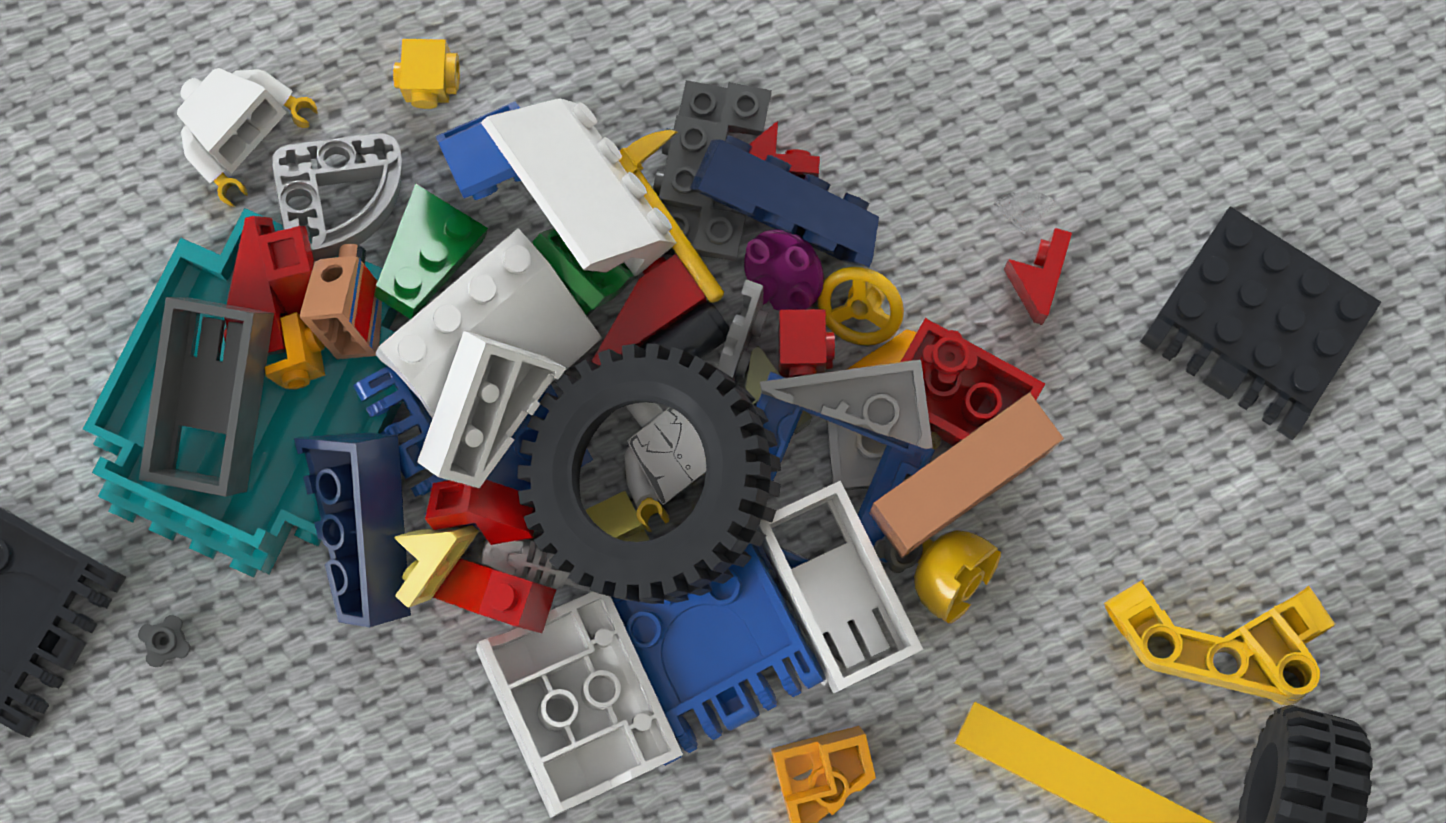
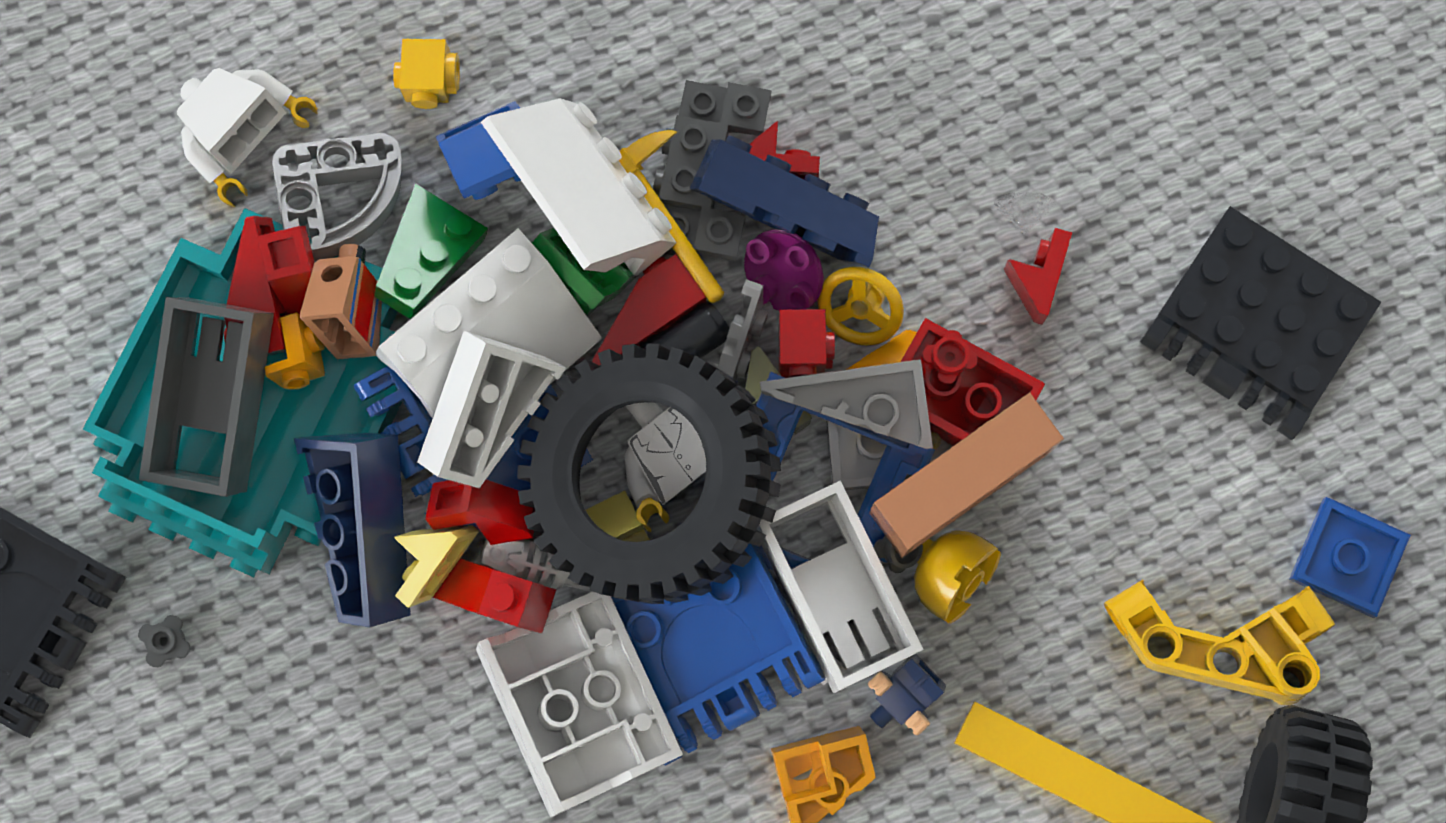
none -> dark blue piece [868,654,946,735]
none -> blue tile [1289,497,1411,618]

